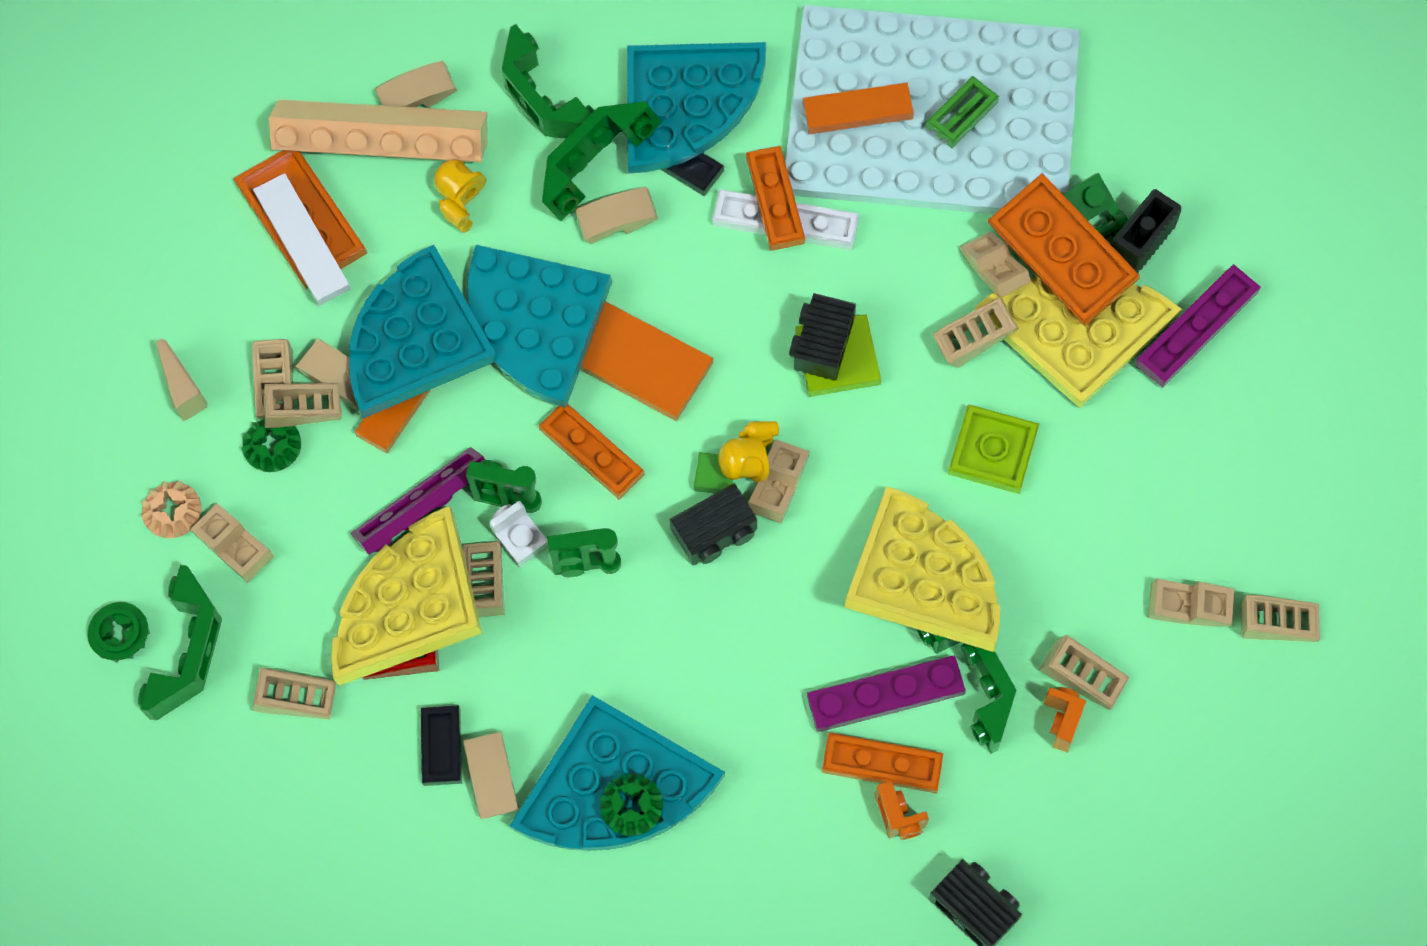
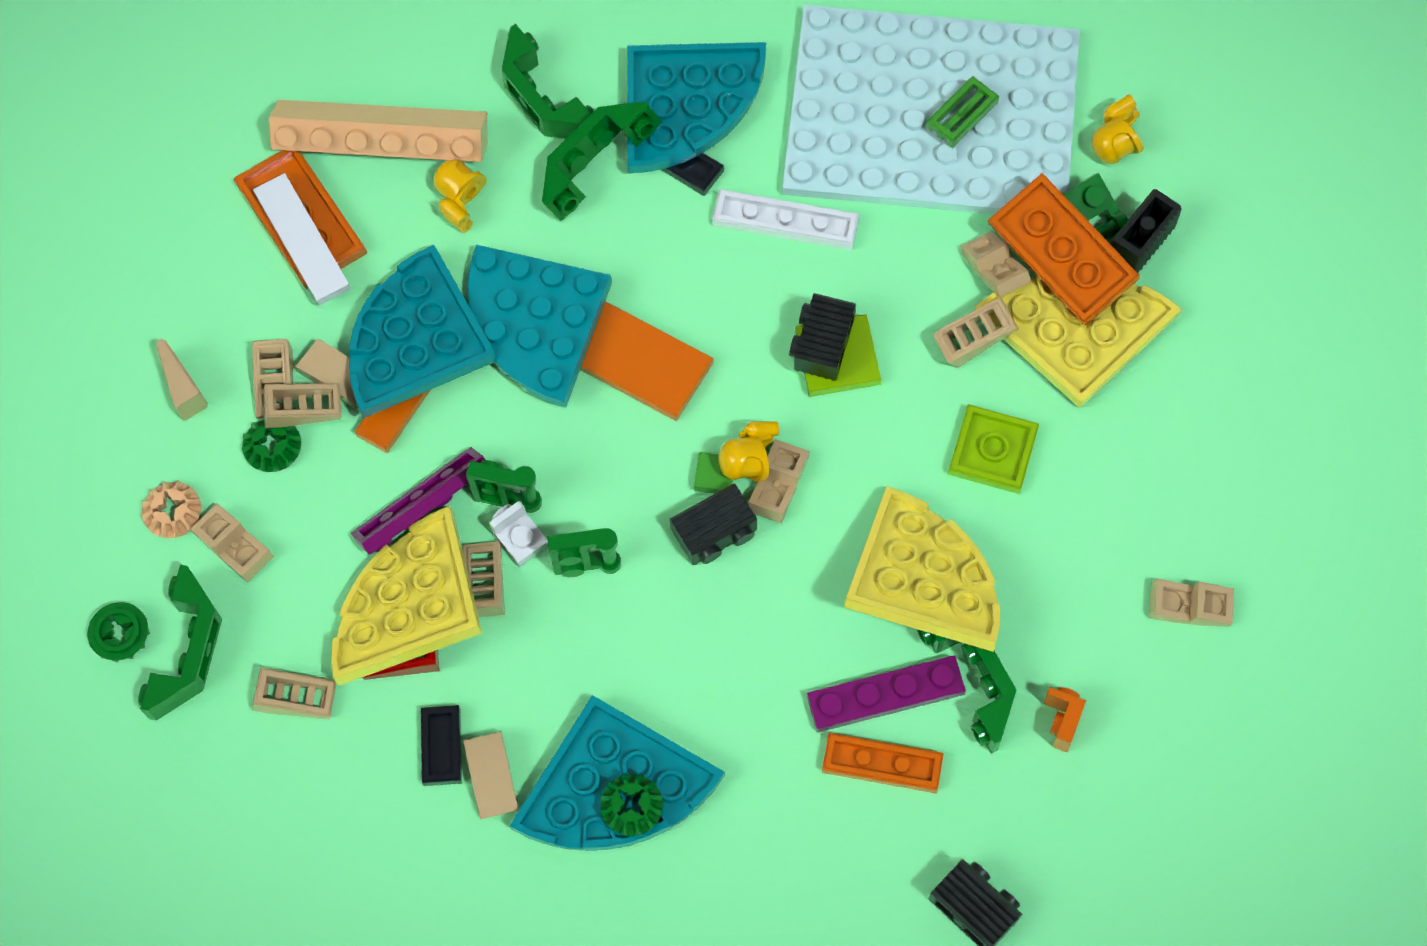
tan slope [375,61,457,108] -> none
orange tile [539,404,645,500] -> none
tan slope [575,187,658,244] -> none
orange tile [746,145,805,251] -> none
orange tile [803,83,914,134] -> none
orange bracket [874,781,929,840] -> none
tan slope [1039,634,1129,710] -> none
magenta plate [1135,264,1261,388] -> none
tan slope [1241,595,1320,642] -> none
none -> yellow piece [1092,94,1144,165]

